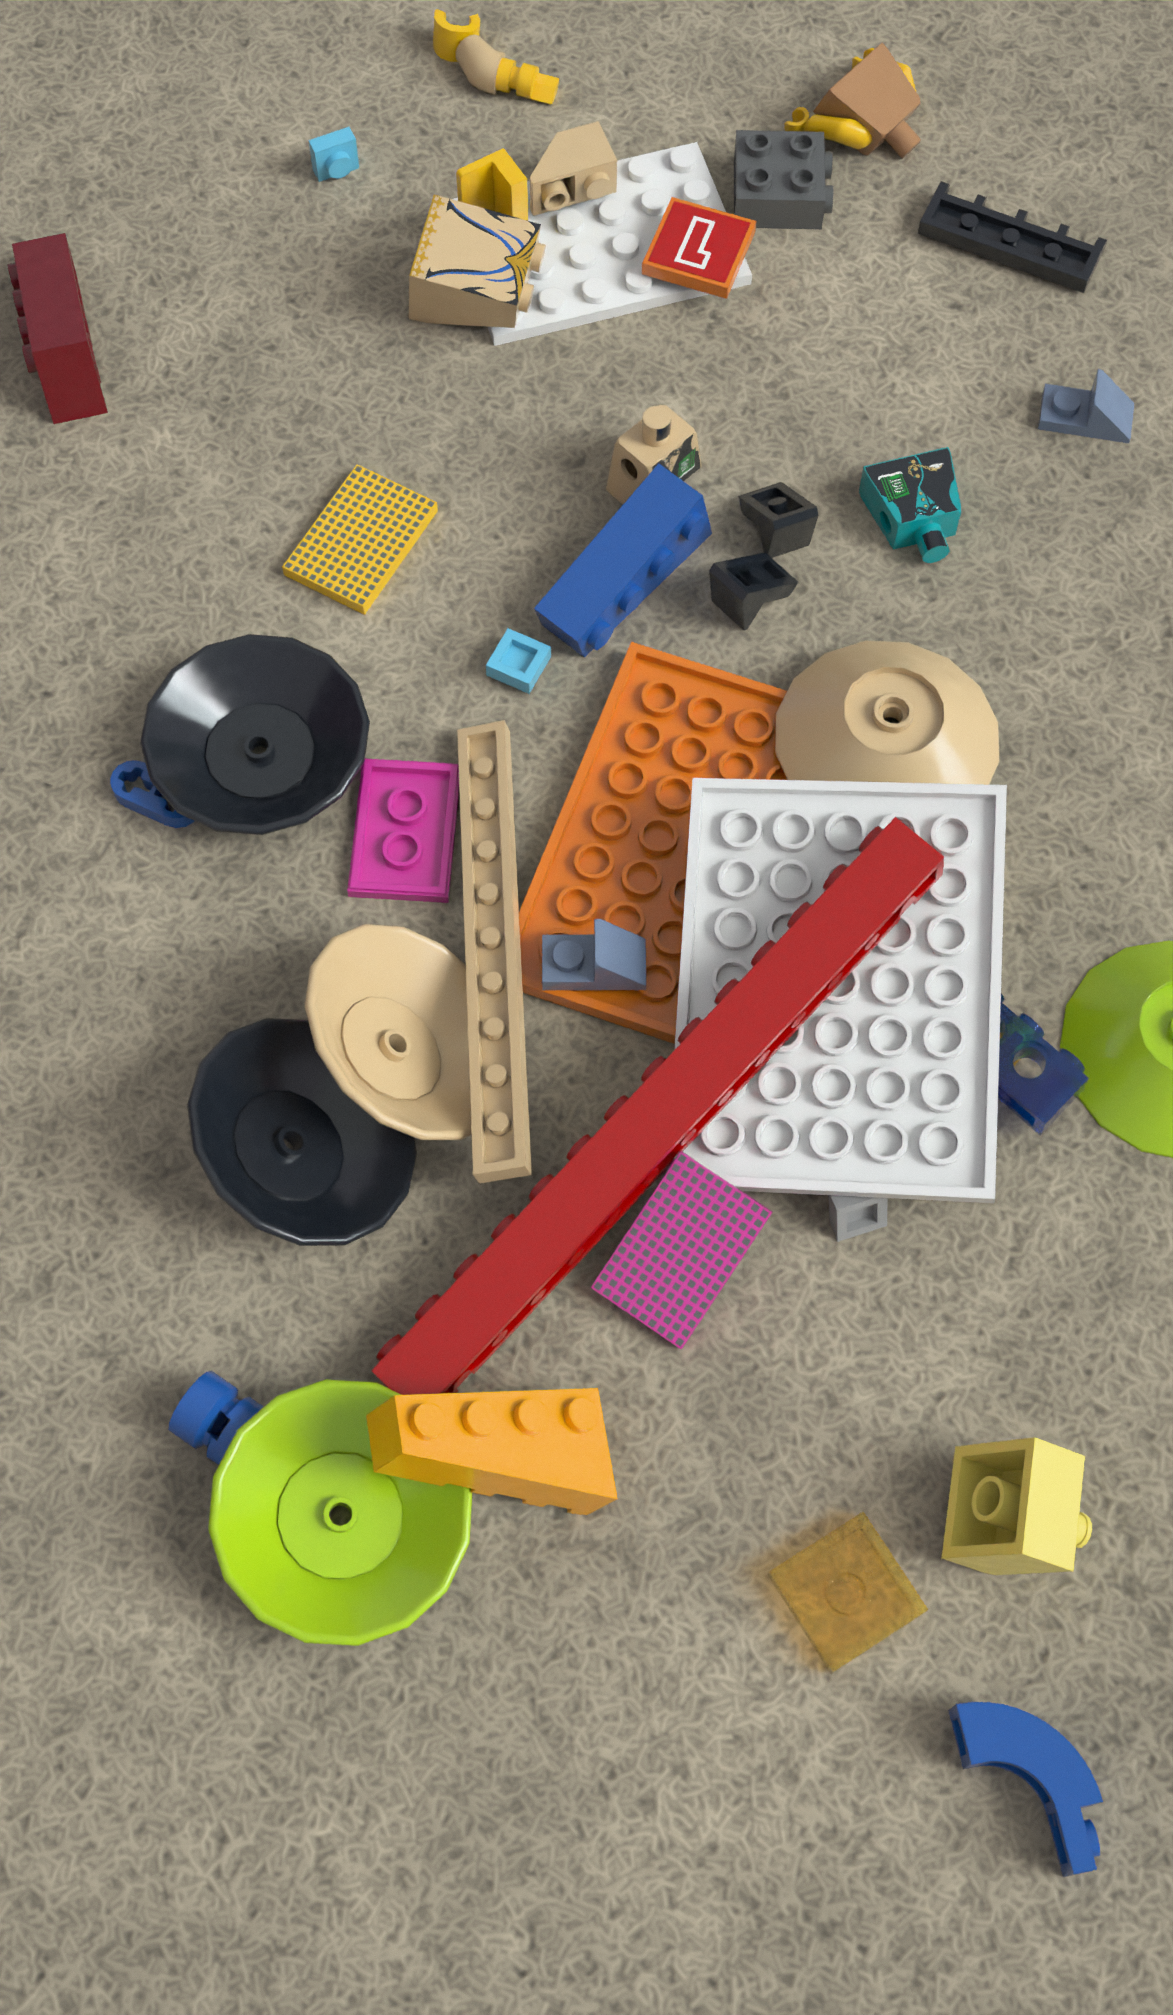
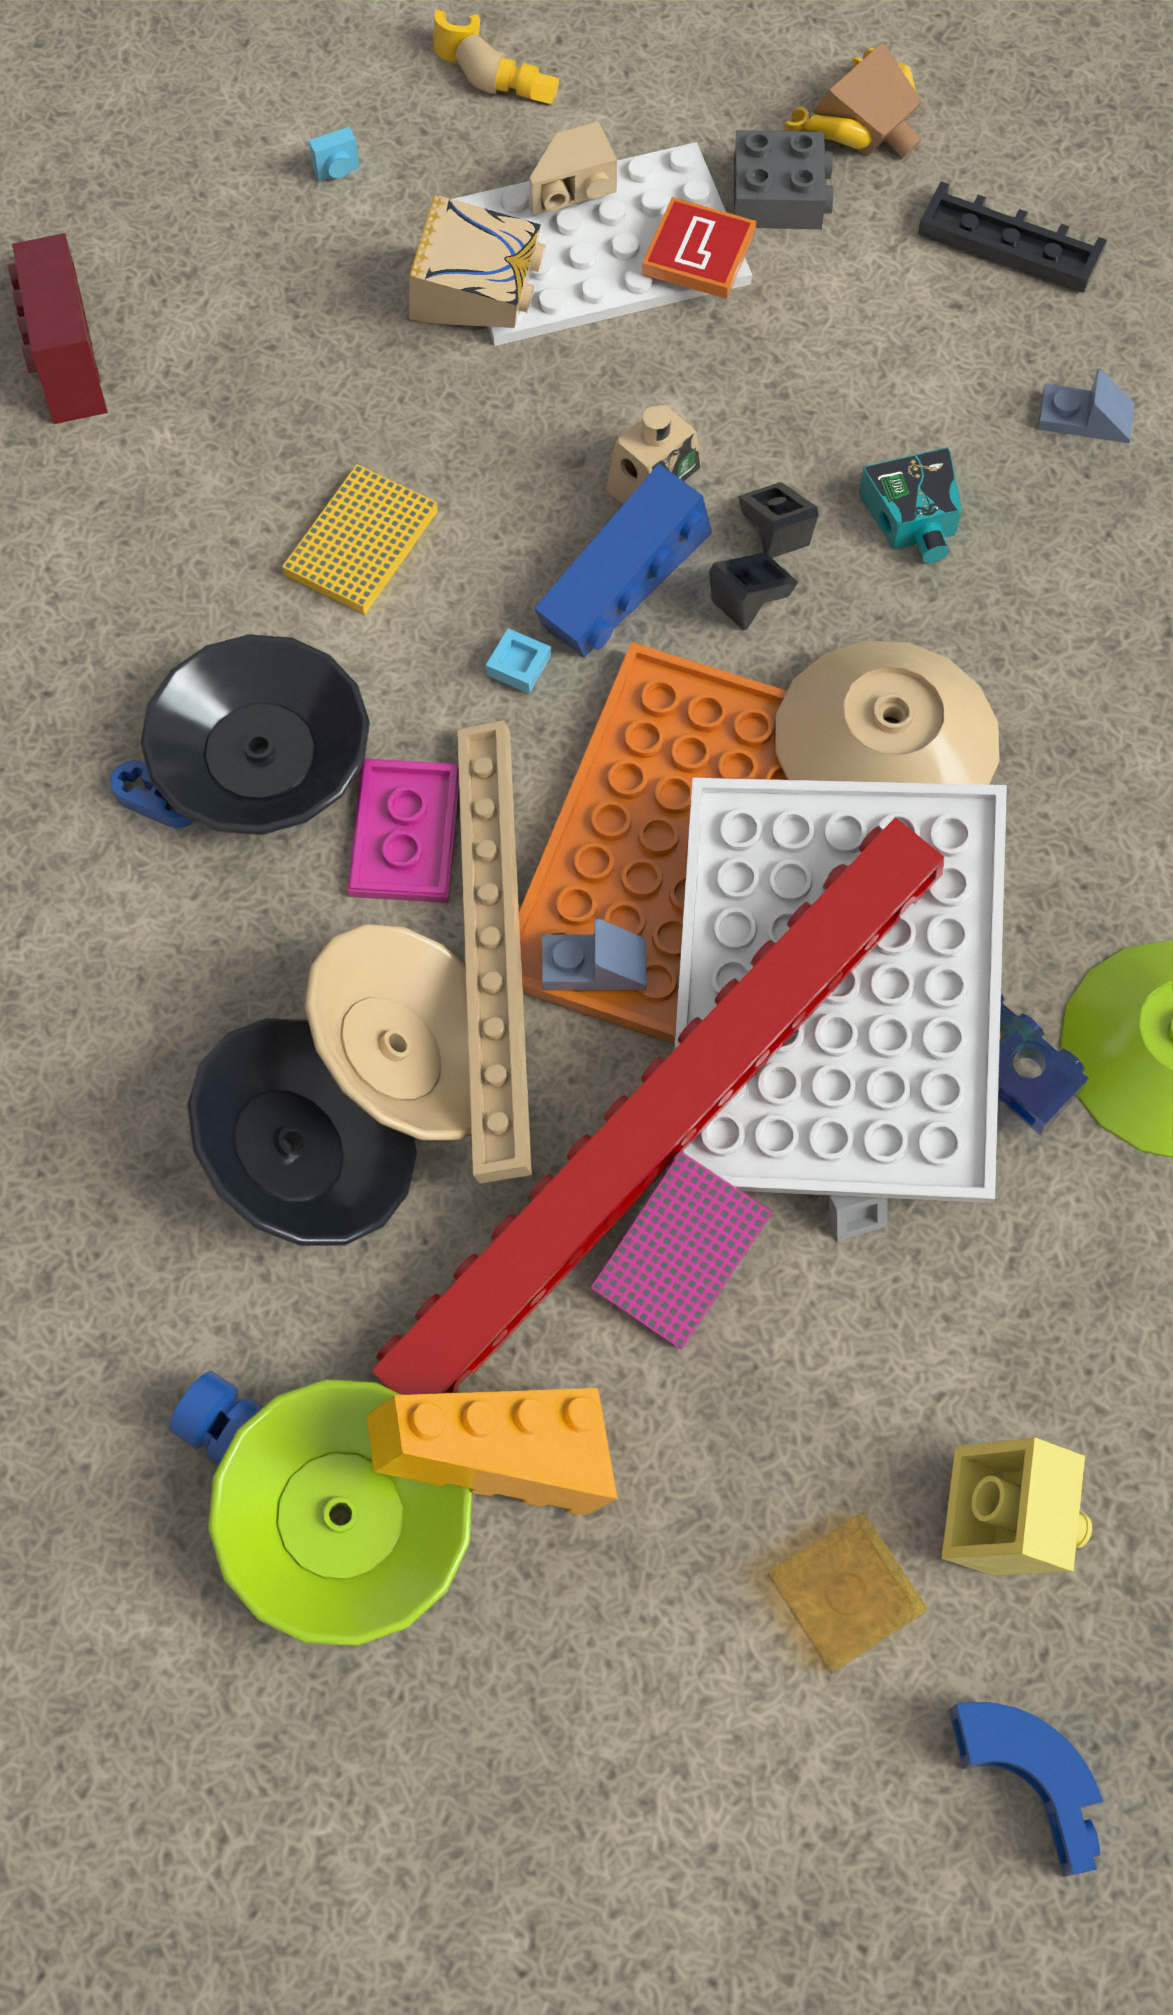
yellow panel [456,148,528,221] -> none

